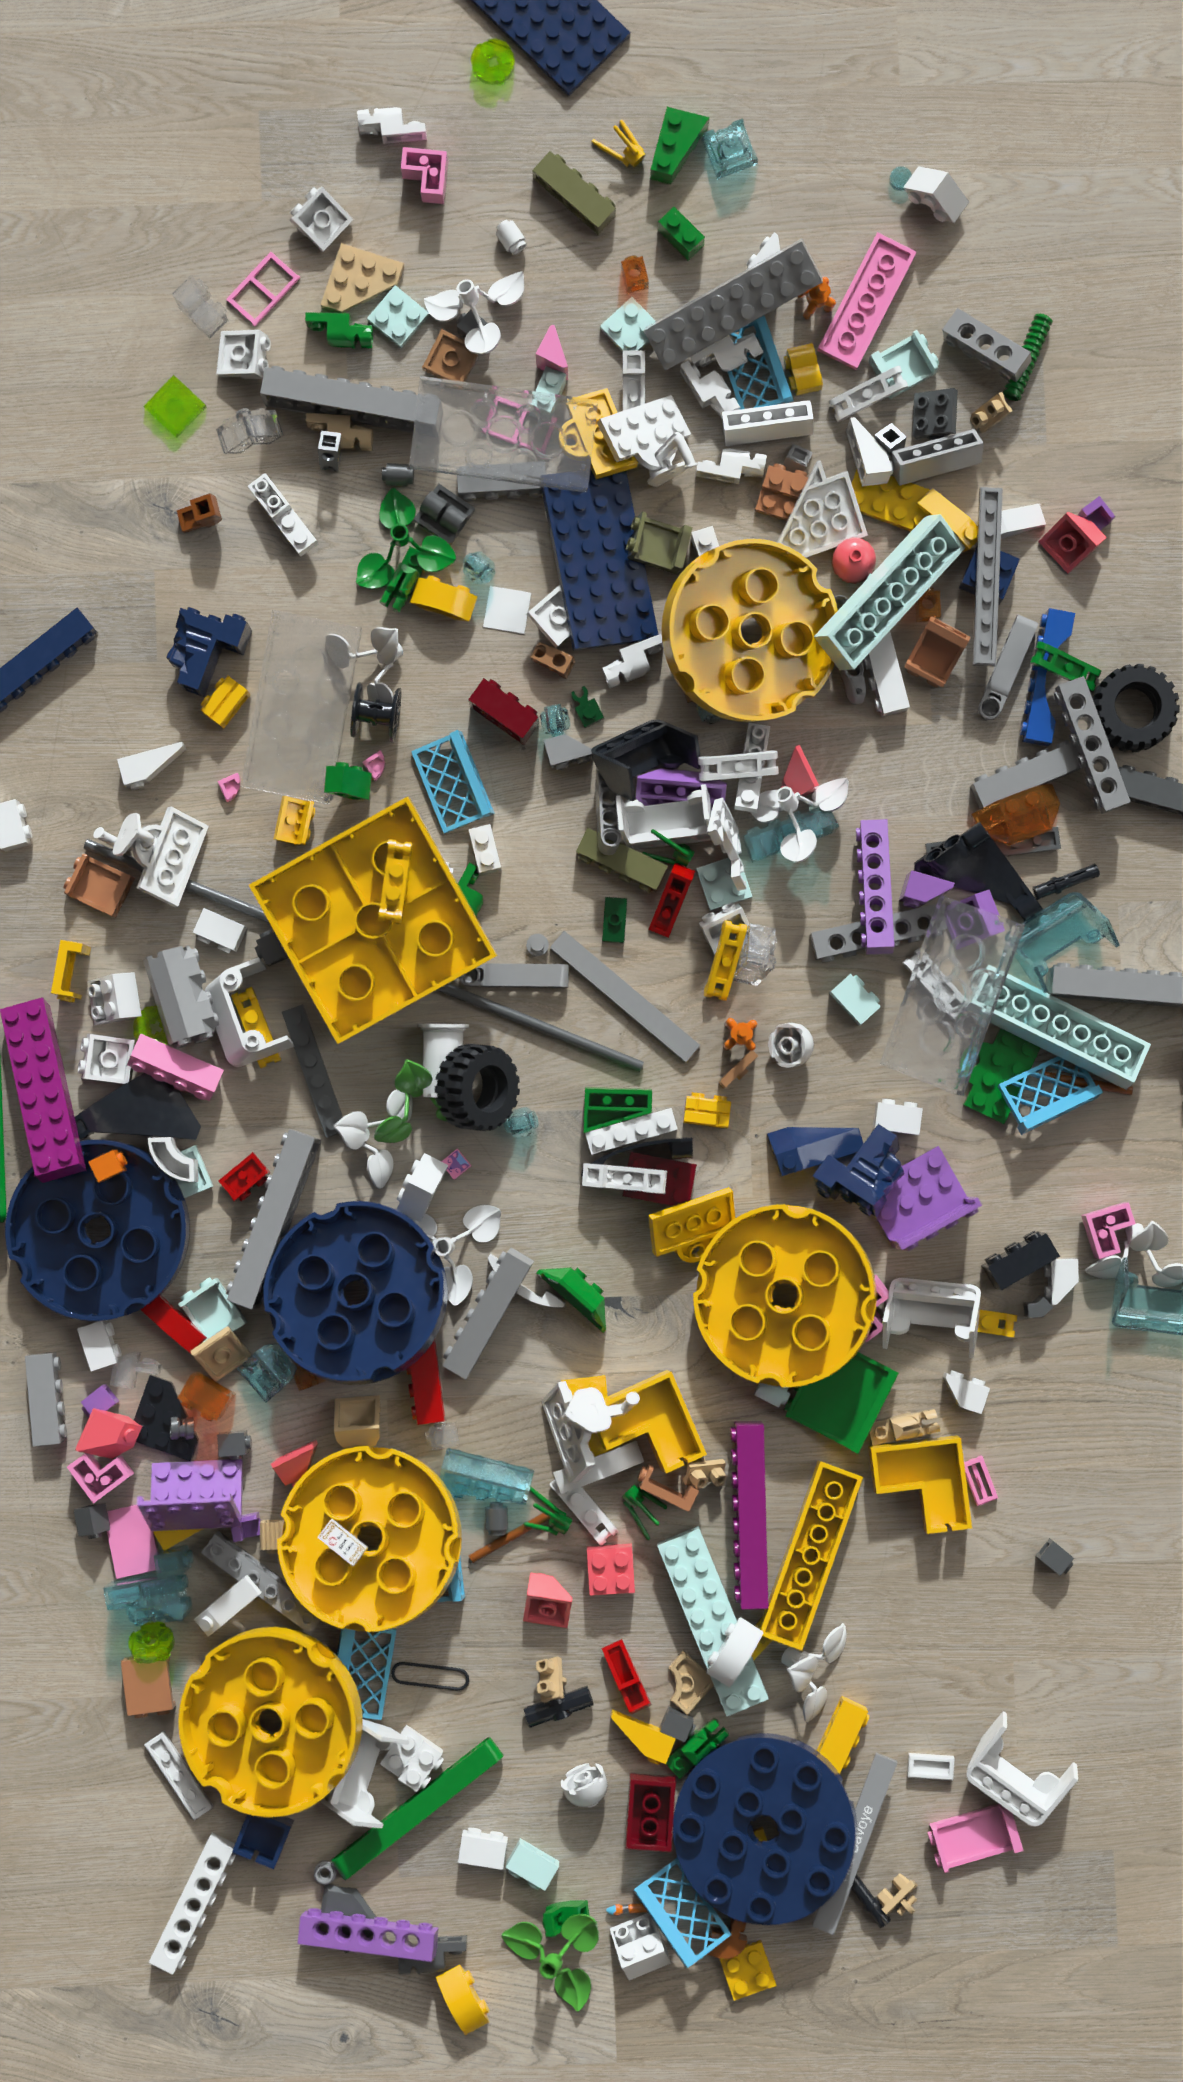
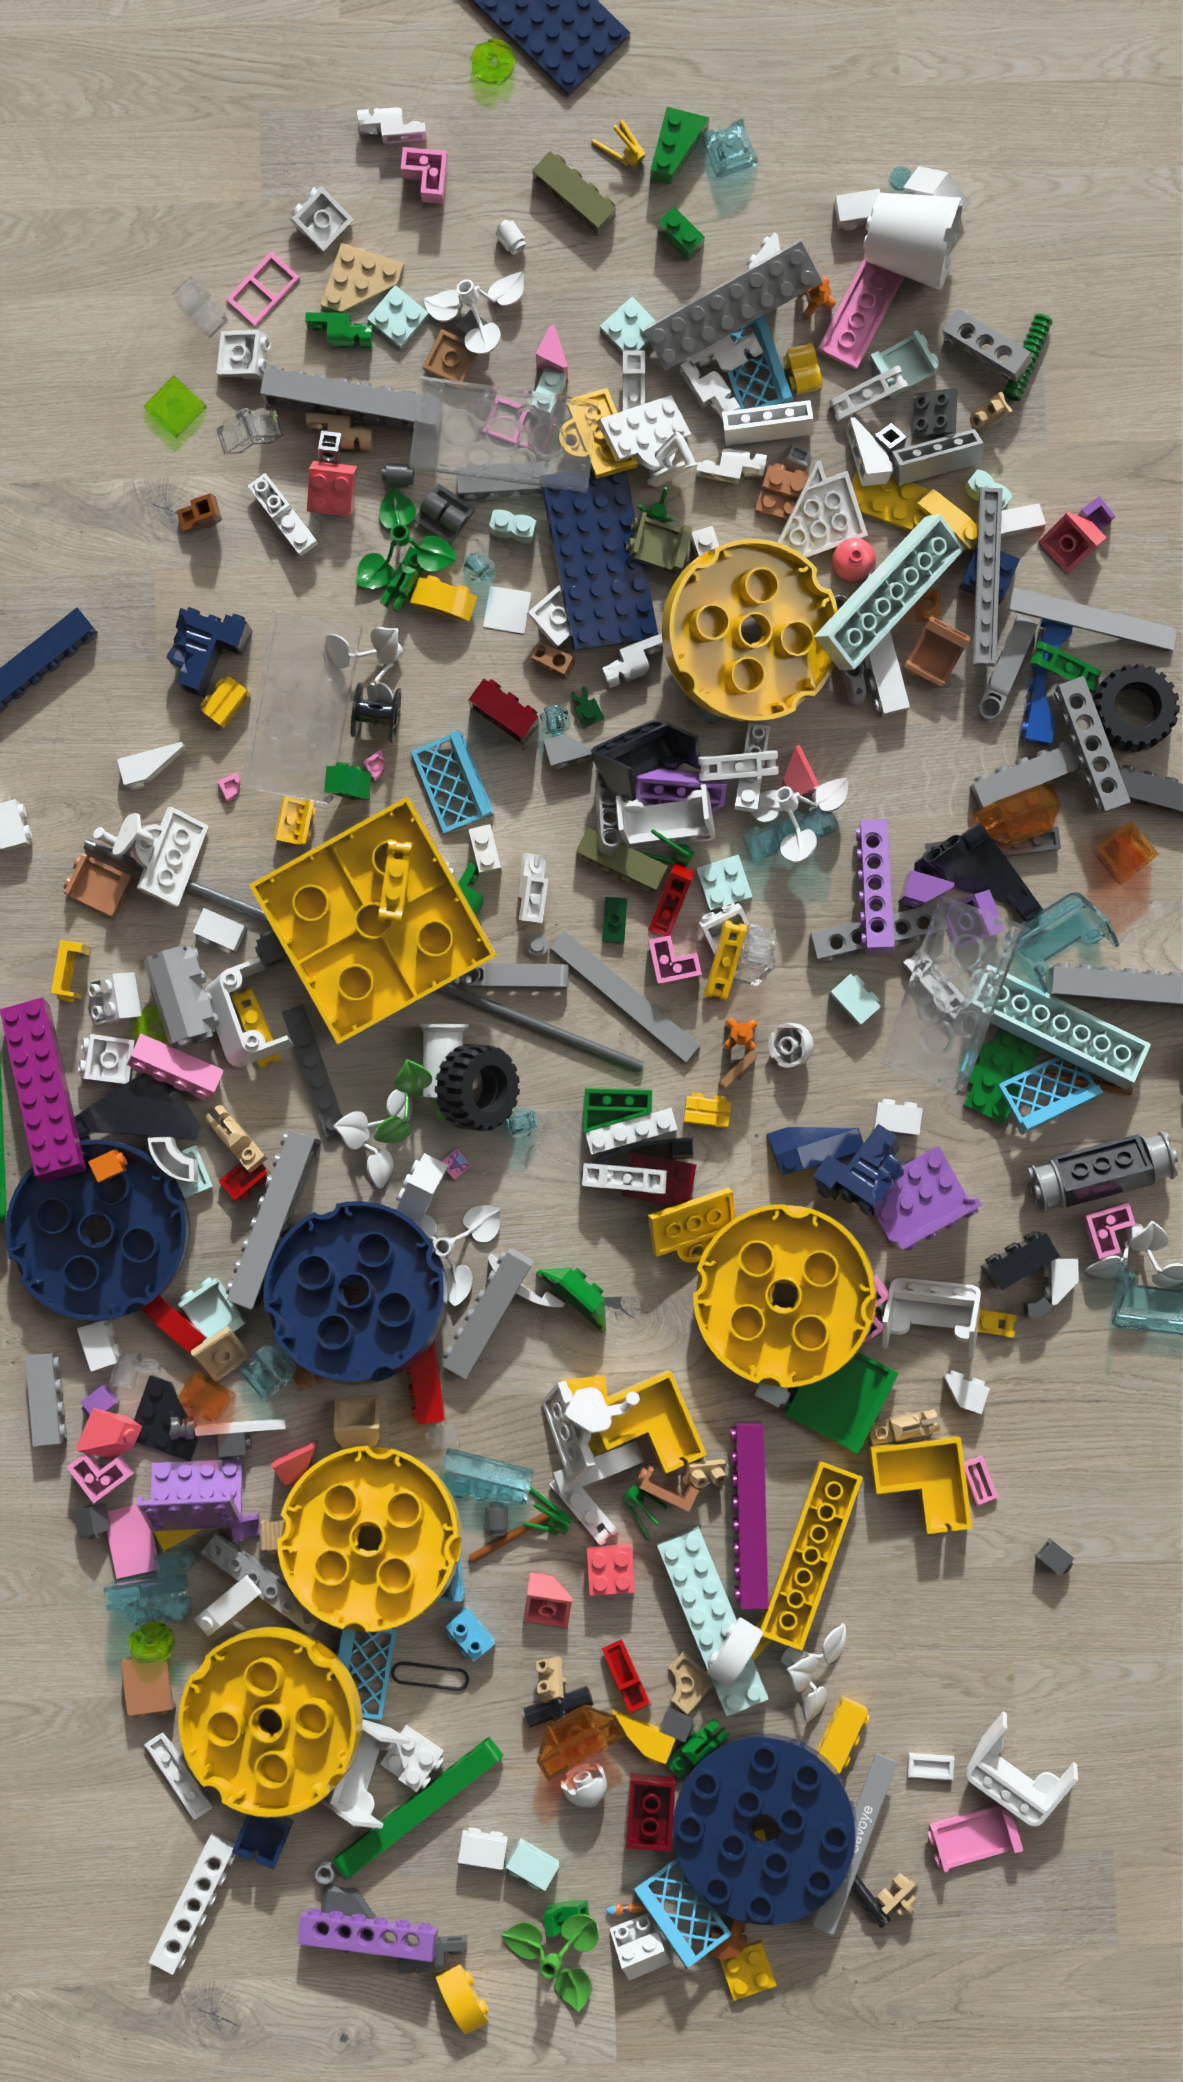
white tile [318,1519,368,1566] -> none
clear orange brick [621,255,649,294] -> none
white wing [708,798,747,891] -> none
black pin [1032,863,1100,900] -> none
none -> white tile [195,1418,288,1436]
none -> tan plate [205,1105,268,1173]
none -> coral brick [307,461,357,517]
none -> medium azure brick [445,1606,496,1661]
none -> light aqua brick [489,509,537,543]
none -> white plate [517,853,549,923]
none -> clear orange wedge [537,1704,627,1781]
none -> green plant [637,487,674,524]
none -> bright pink brick [648,935,702,986]
none -> white brick [834,189,880,230]
none -> white cone [863,193,963,290]
none -> light aqua brick [964,469,1012,511]
none -> light grey tile [1007,587,1177,651]
none -> black brick [1027,1131,1178,1213]
none -> clear orange piece [1092,820,1159,885]

